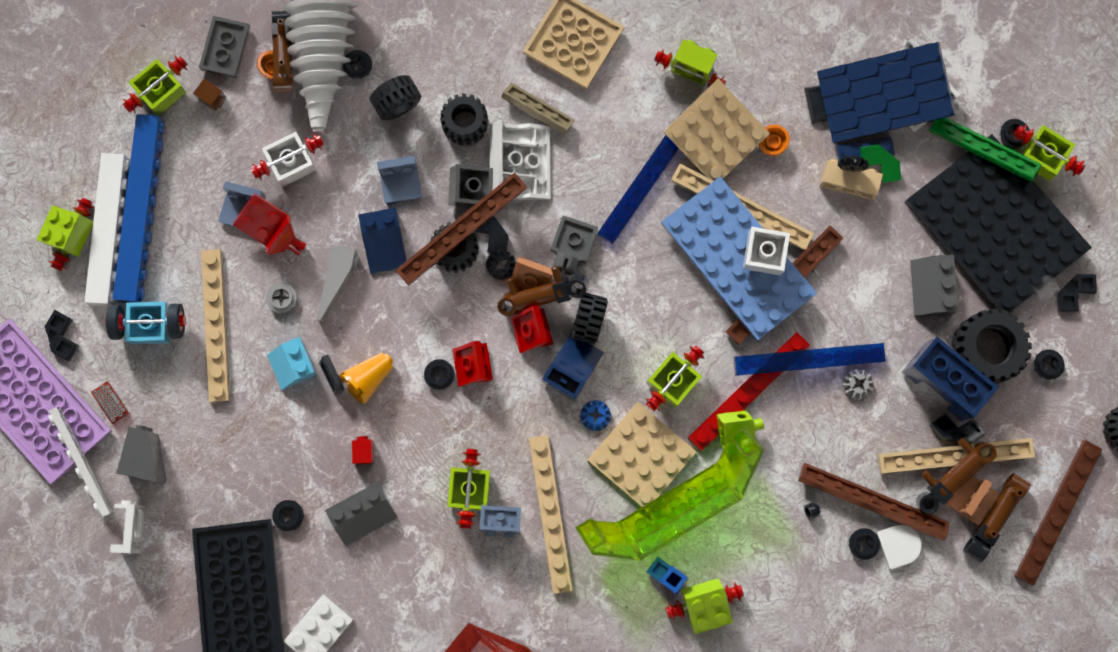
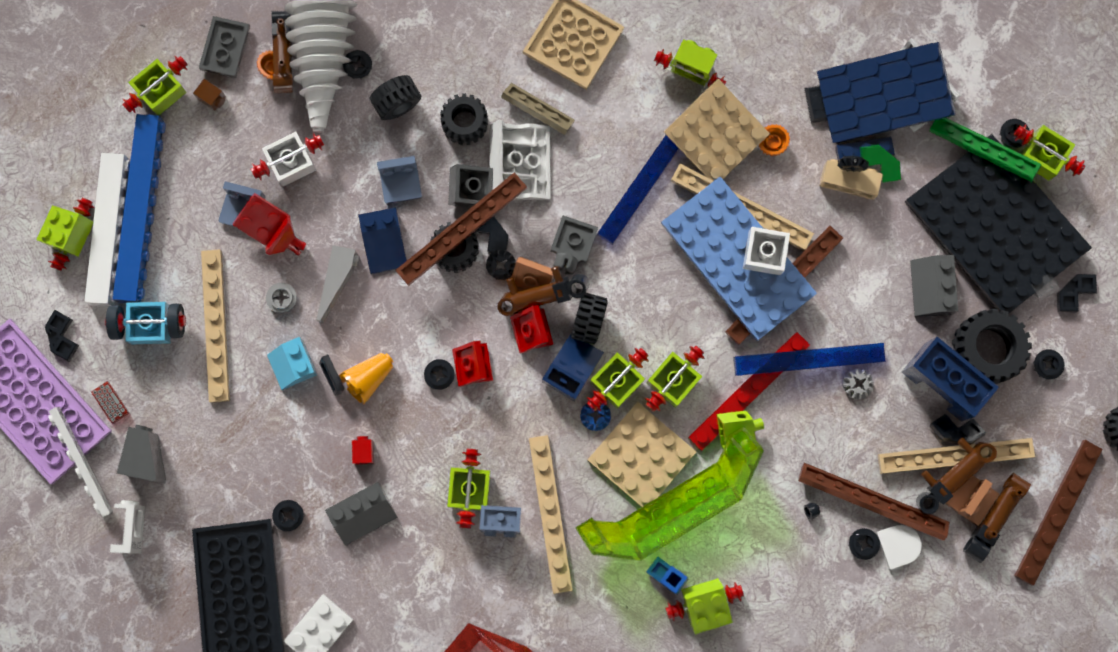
none -> lime brick [587,348,649,412]

